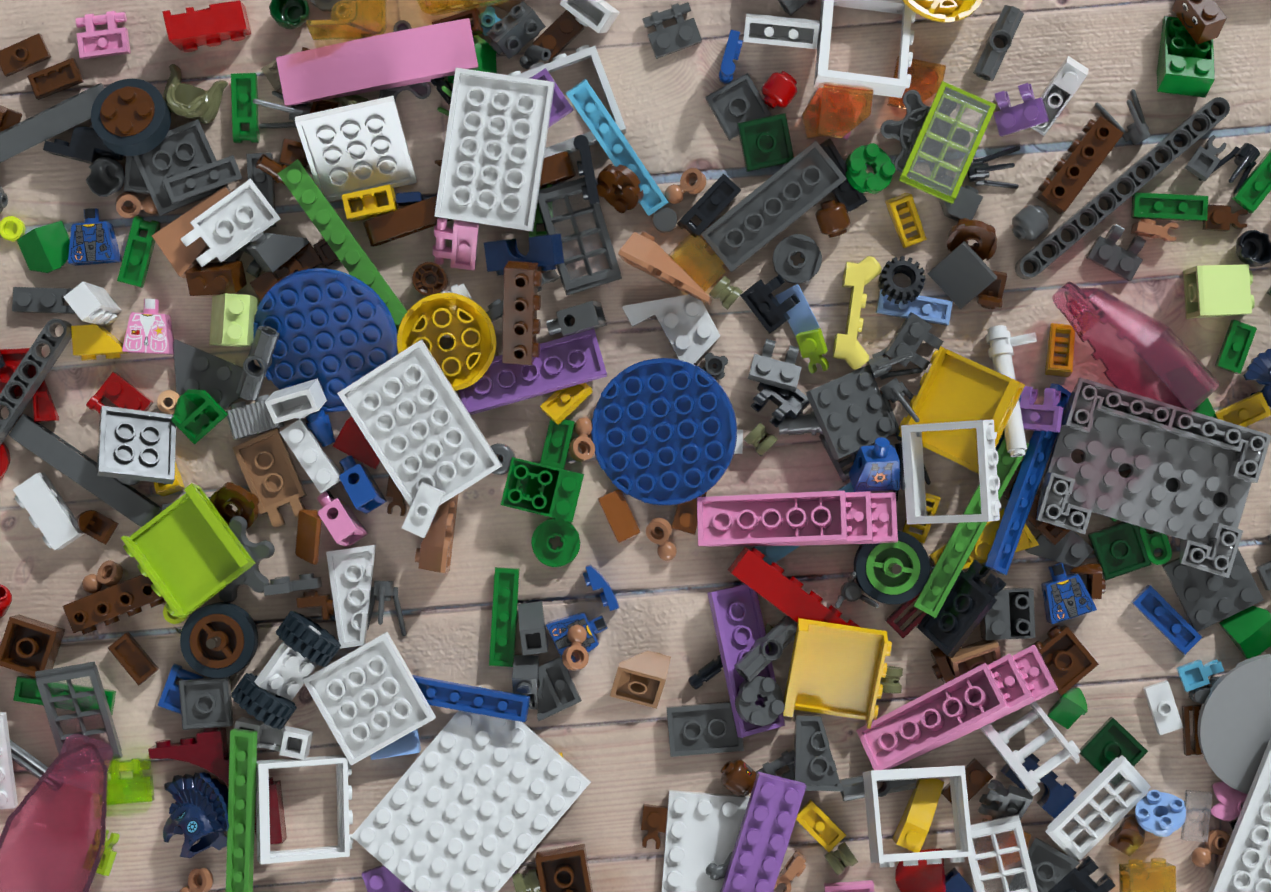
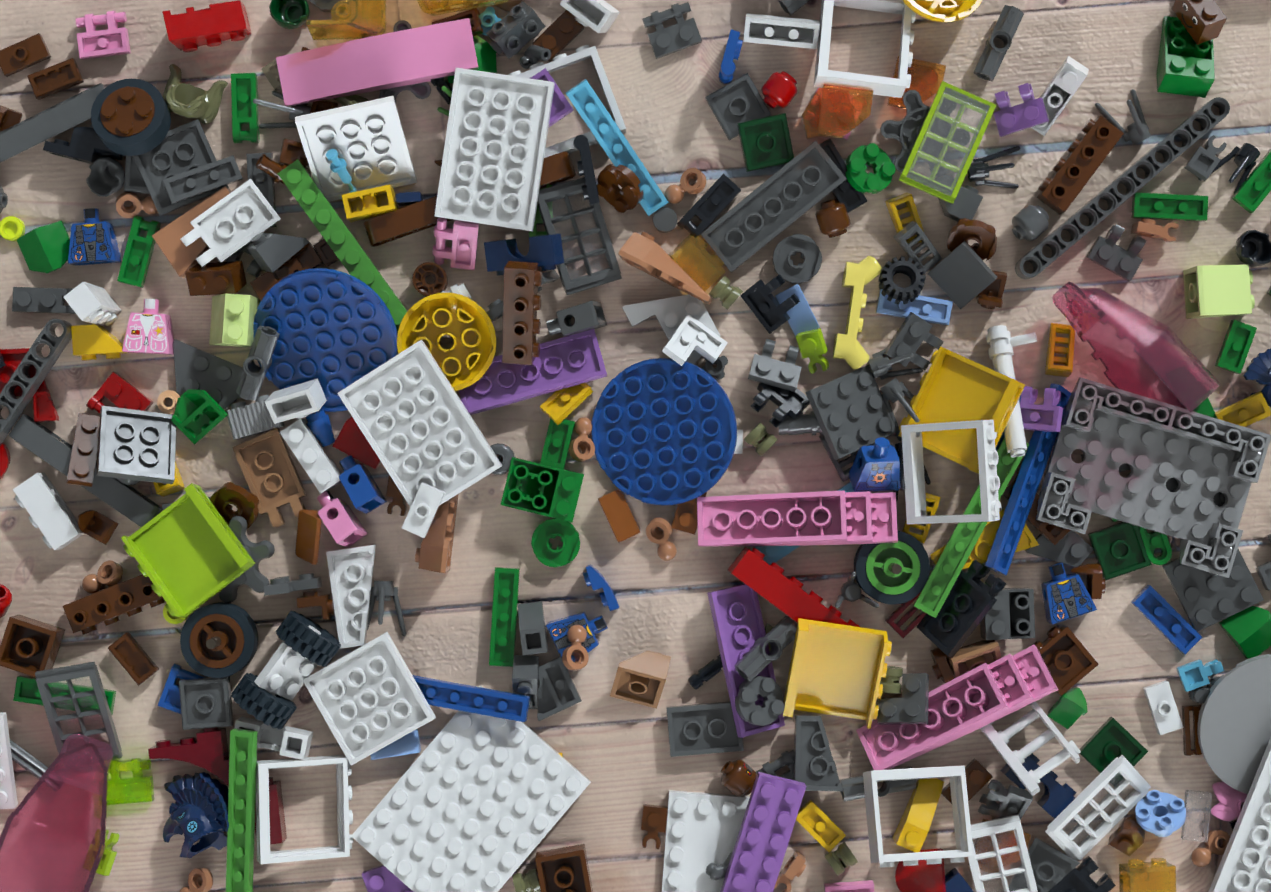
reddish brown plate [1202,204,1248,231] -> none
none -> plate [67,413,100,487]
none -> medium azure piece [326,149,357,193]
none -> white plate [662,314,728,366]
none -> dark grey plate [877,673,929,725]
none -> dark grey slope [894,221,942,274]

